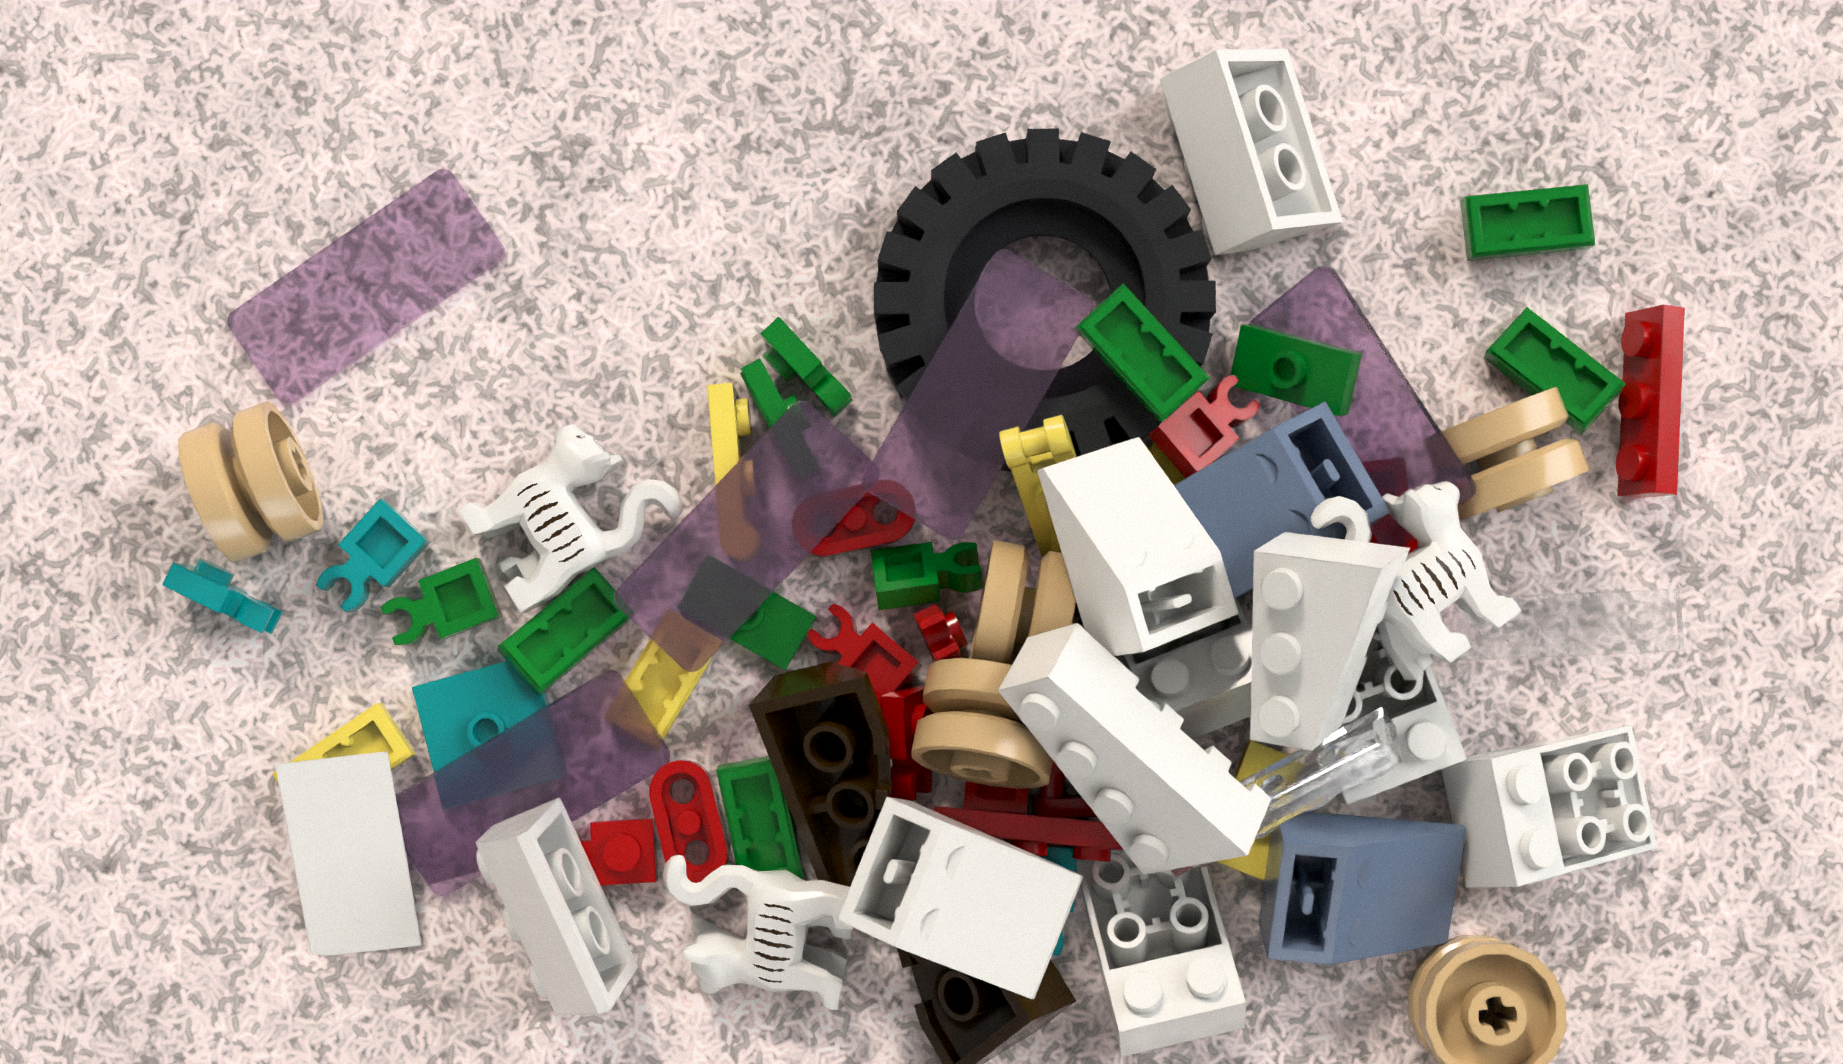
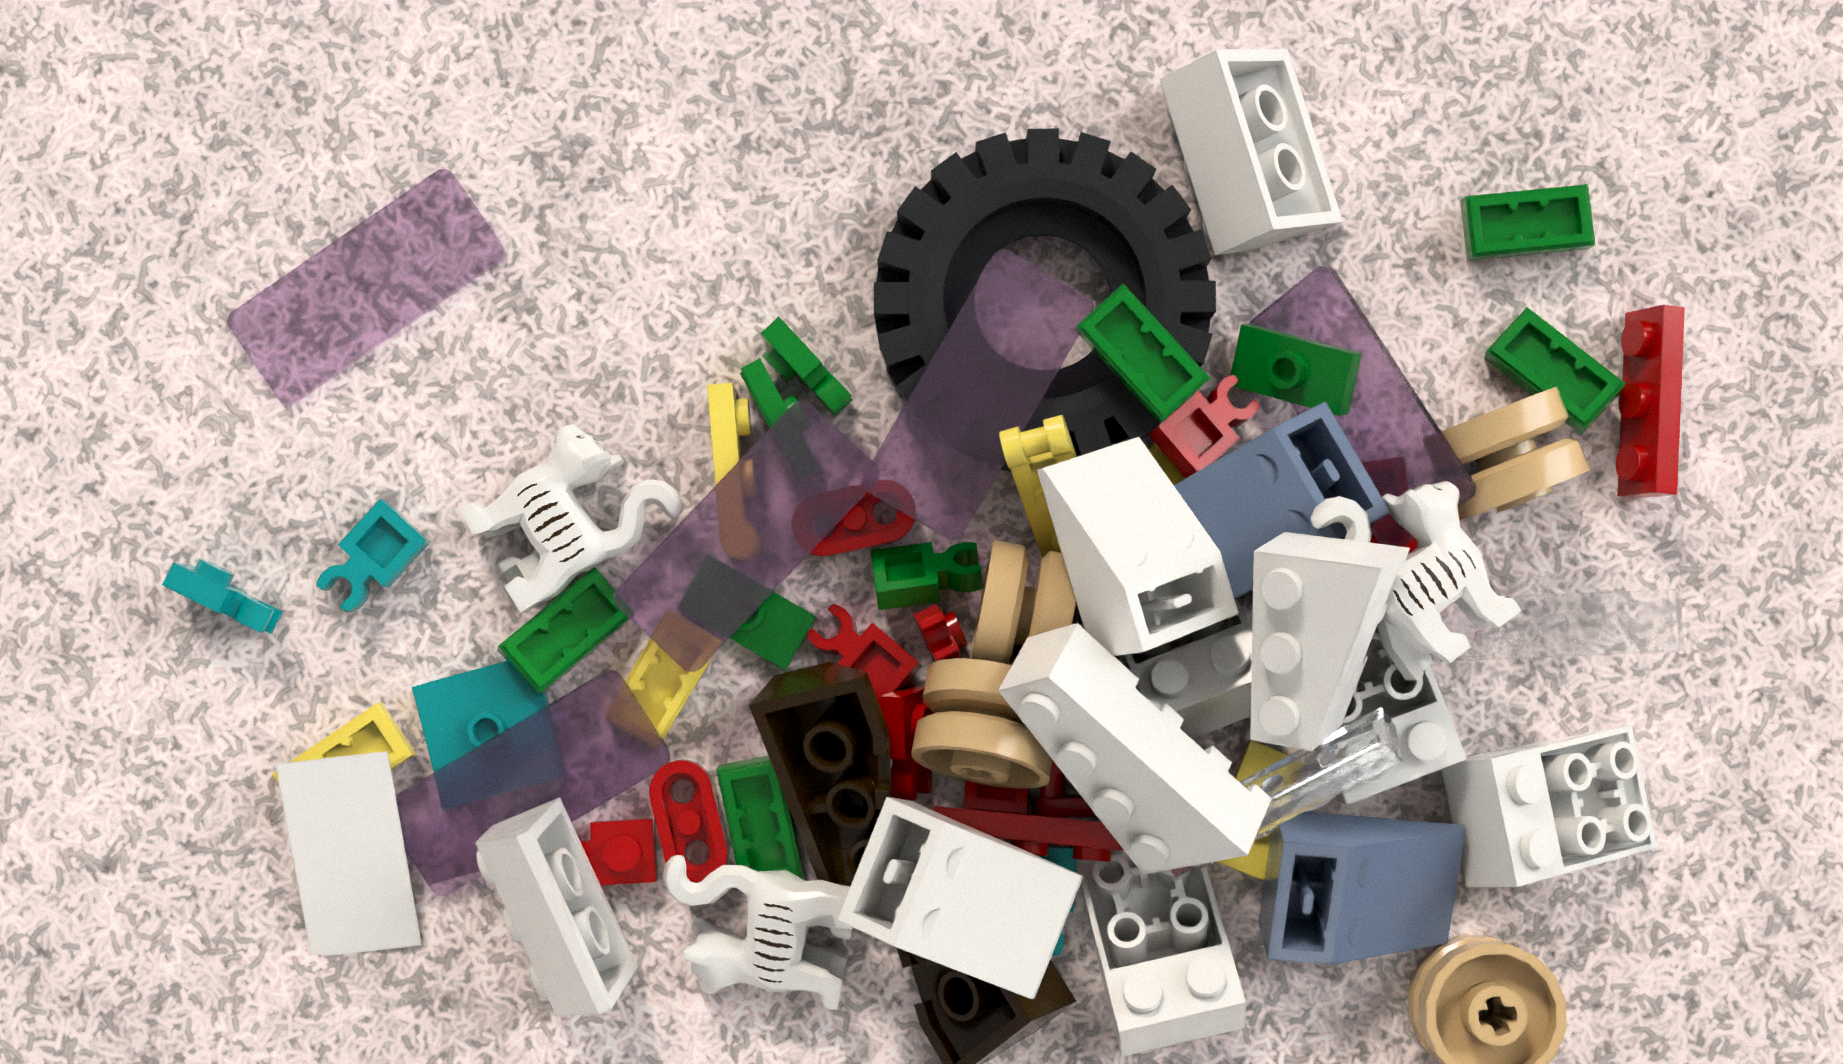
tan wheel [178,401,324,562] -> none
green plate [380,558,503,645] -> none

